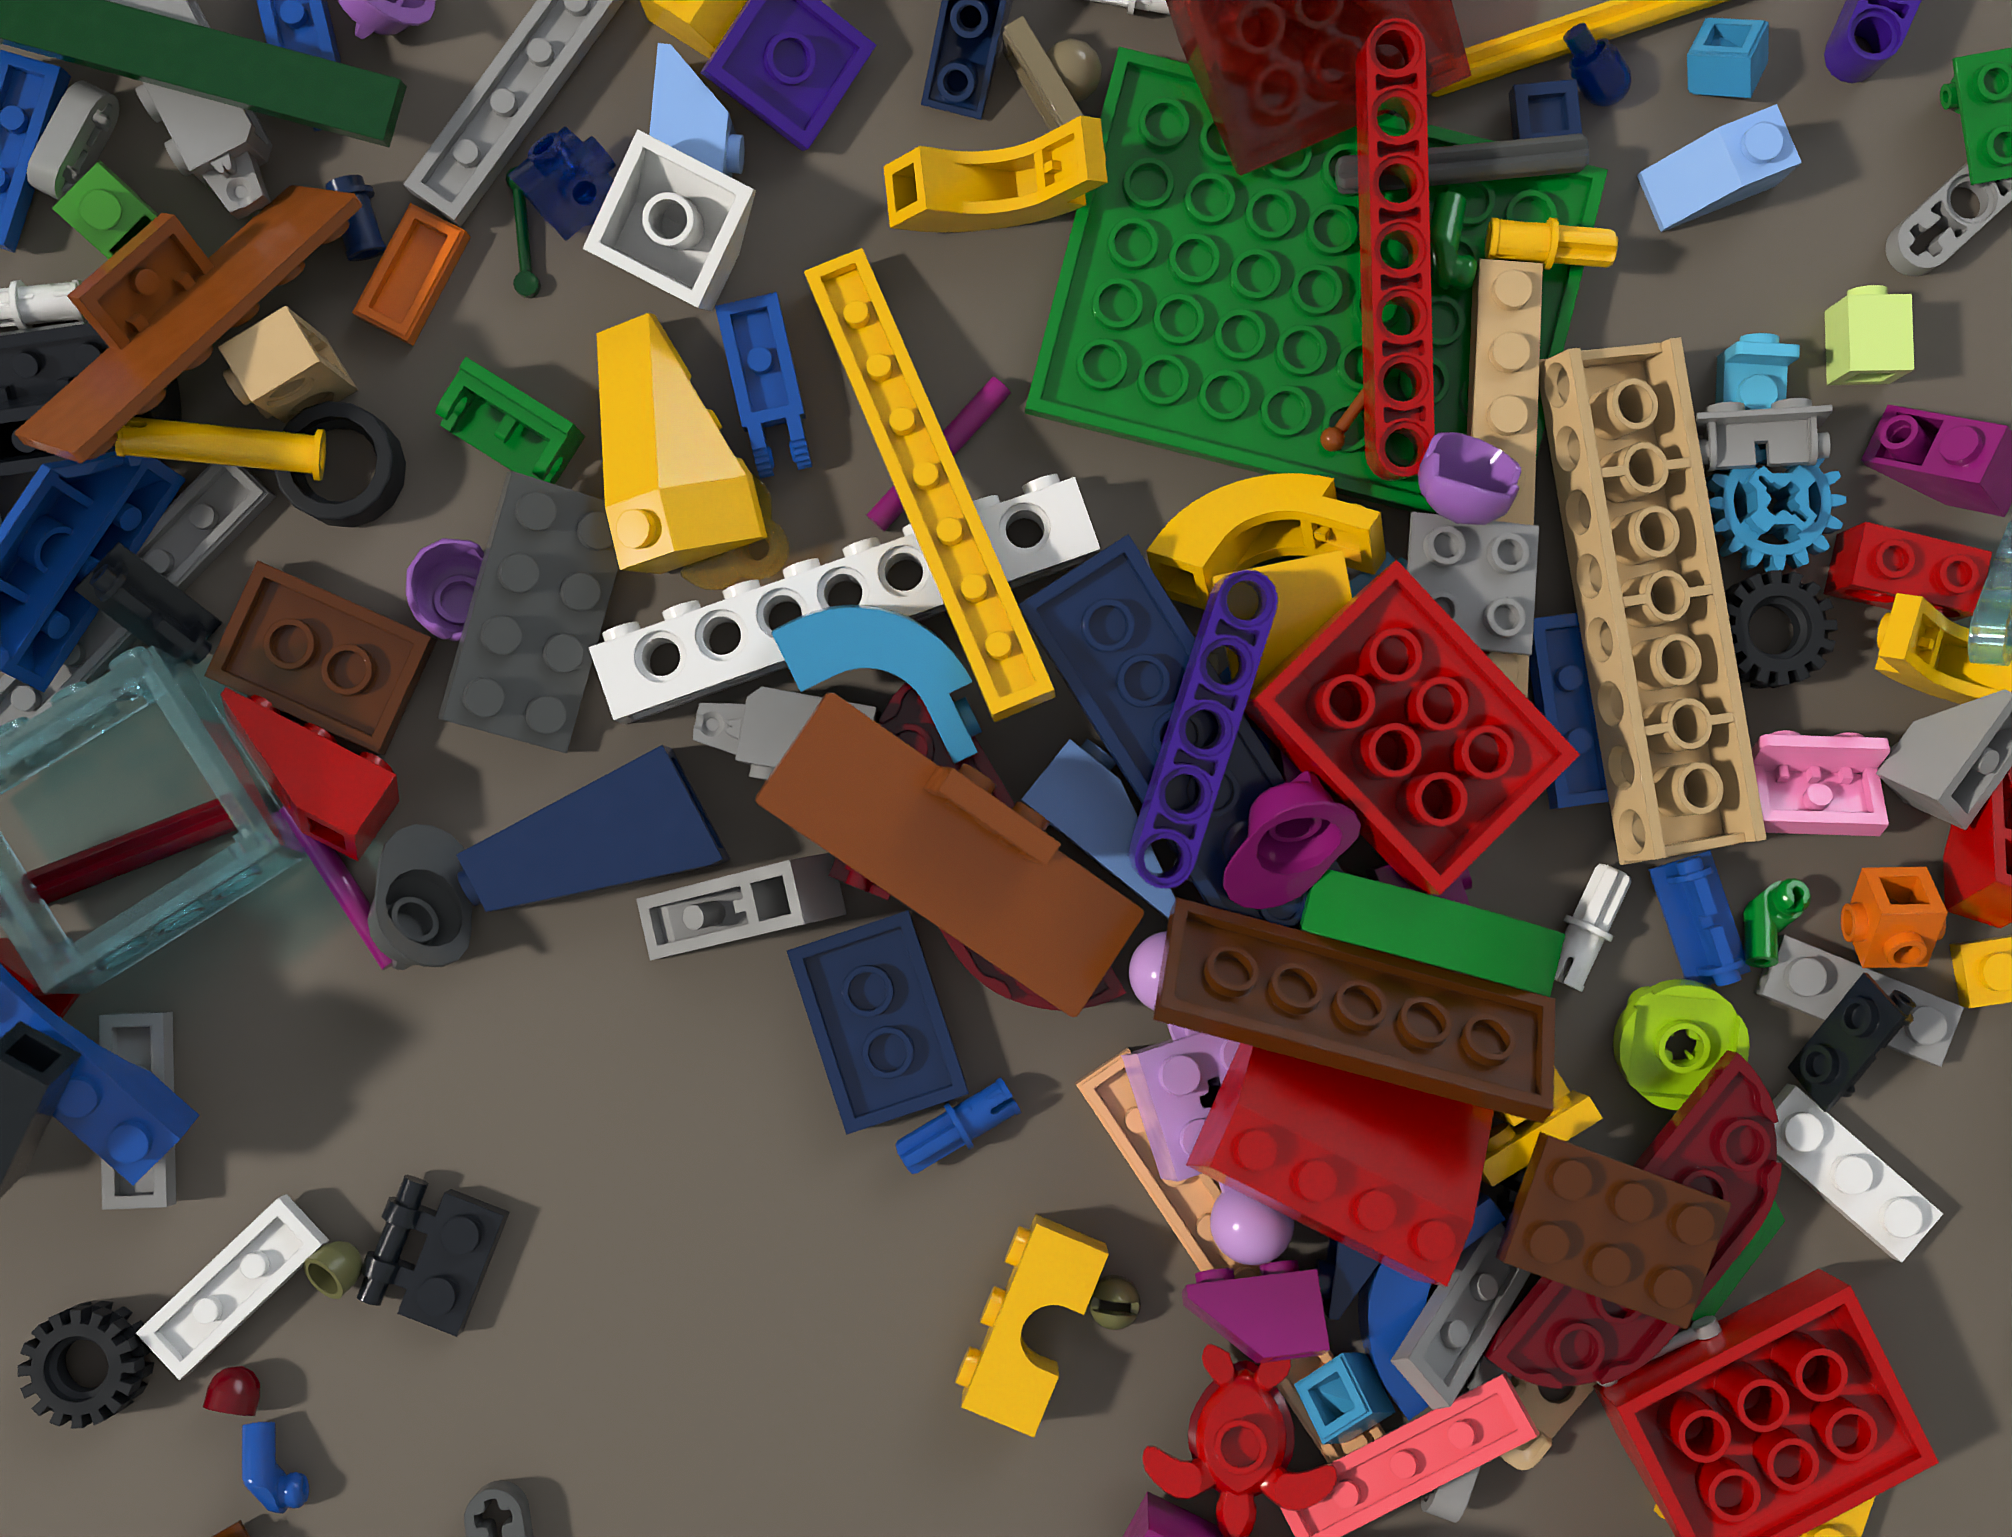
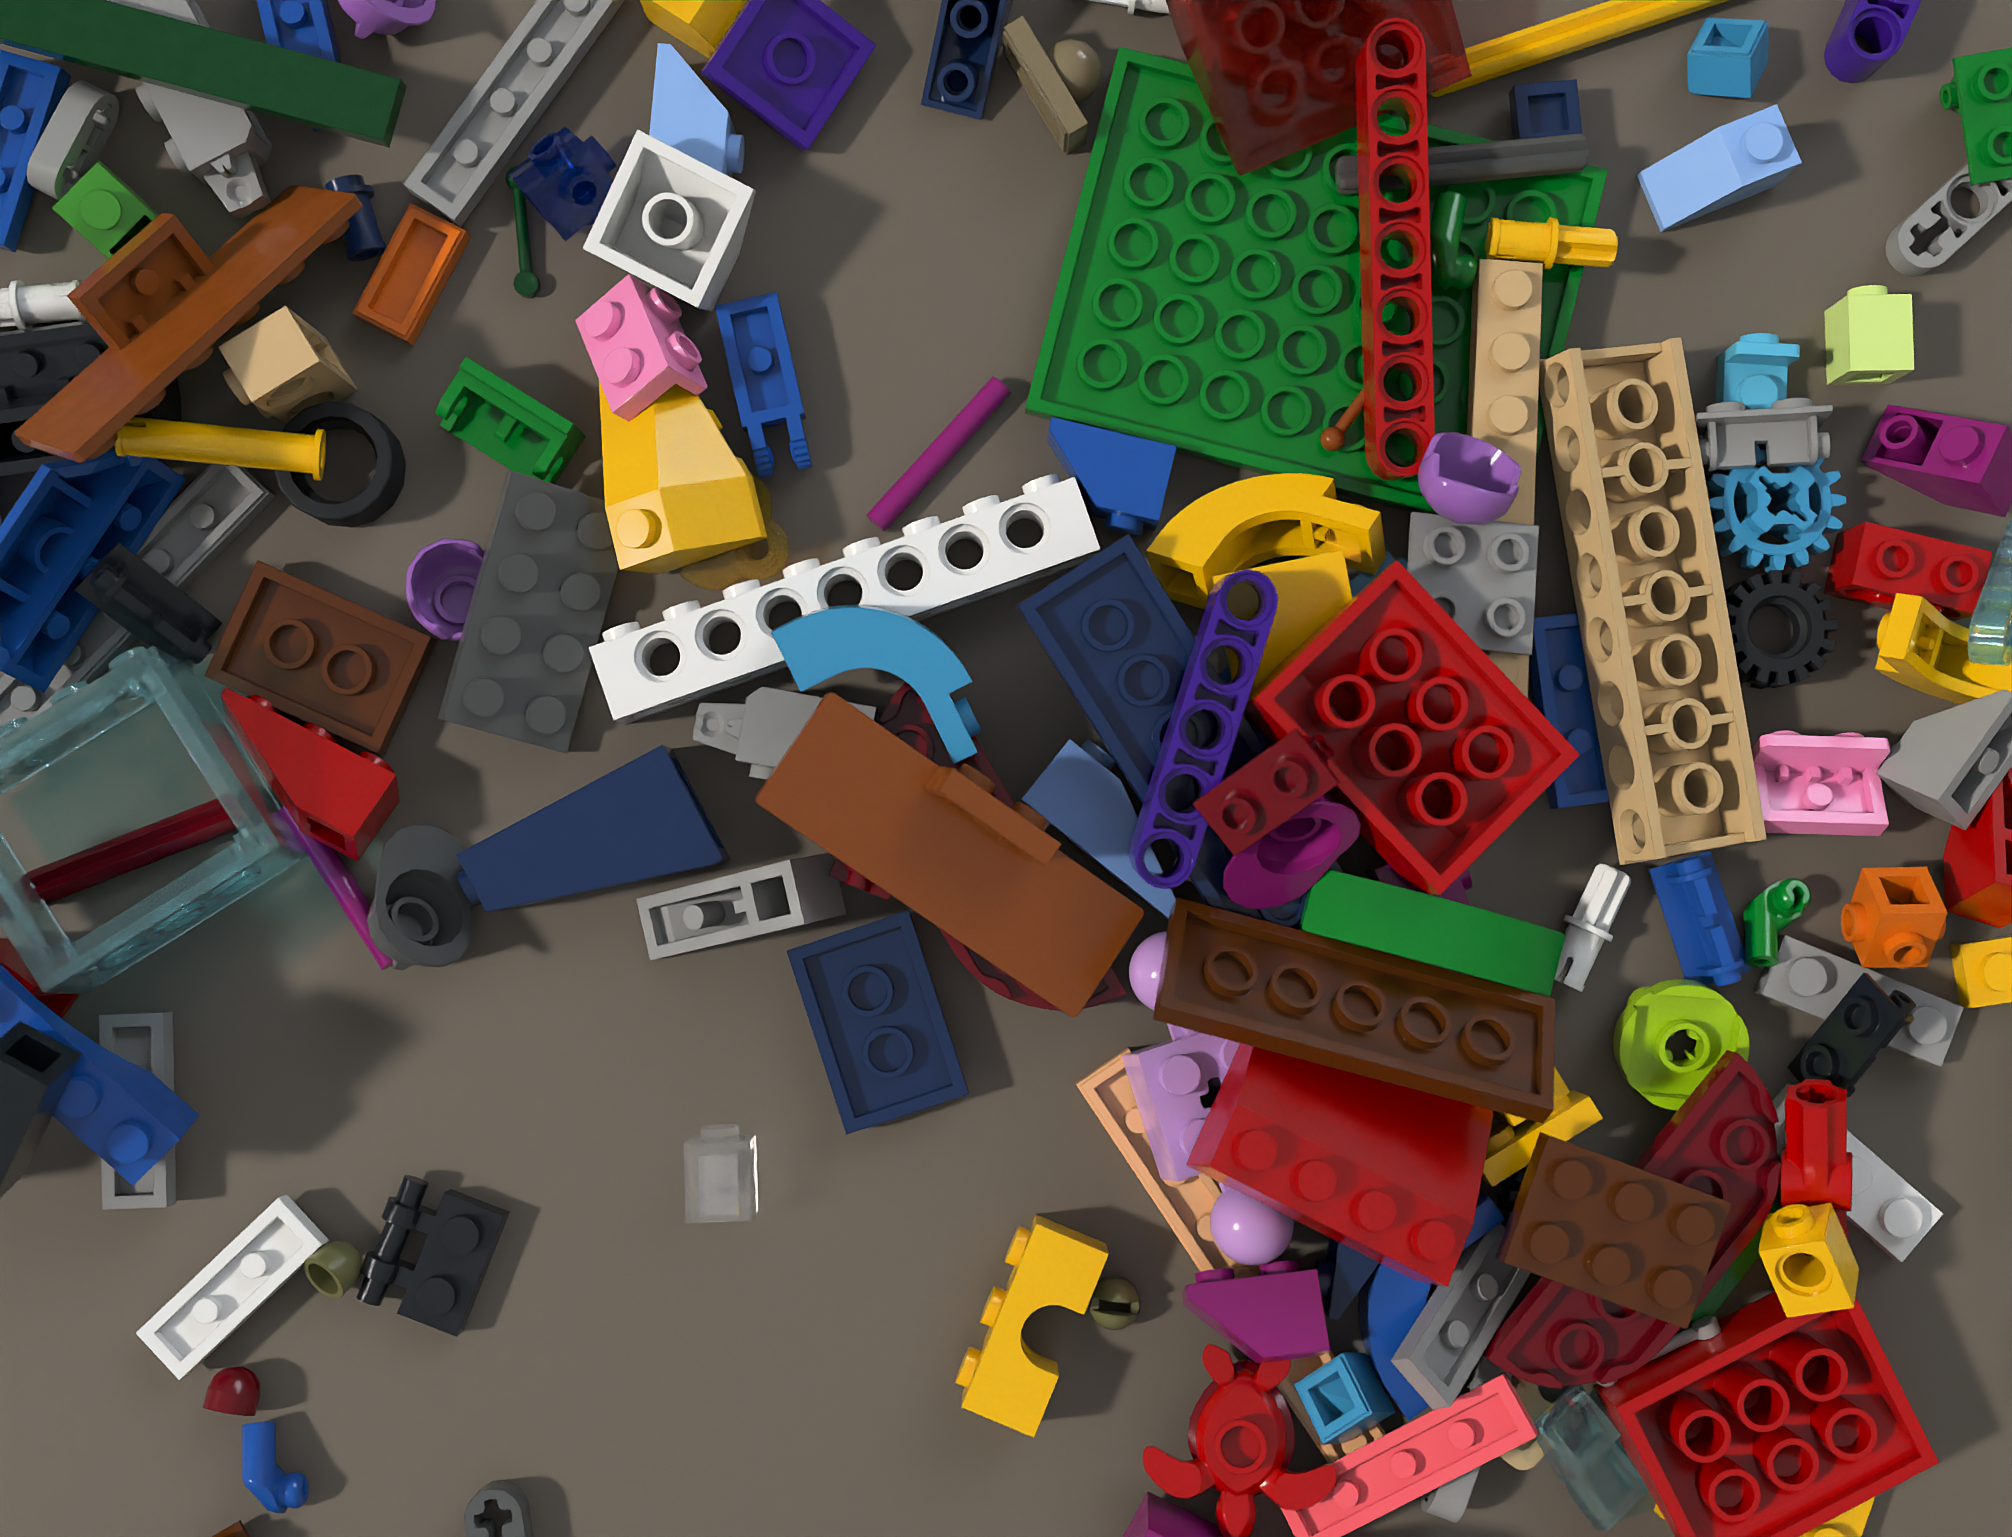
black tyre [18,1300,154,1429] -> none
yellow plate [804,248,1056,722] -> none
yellow arch [883,115,1108,232] -> none
blue axle [895,1077,1022,1174] -> none
clear blue cylinder [1563,23,1632,107] -> none
none -> bright pink bracket [575,274,708,422]
none -> clear brick [683,1124,758,1223]
none -> blue slope [1048,417,1177,536]
none -> dark red hinge [1193,728,1340,856]
none -> clear light blue slope [1533,1385,1649,1531]
none -> yellow brick [1758,1203,1859,1318]
none -> red piece [1781,1079,1852,1256]

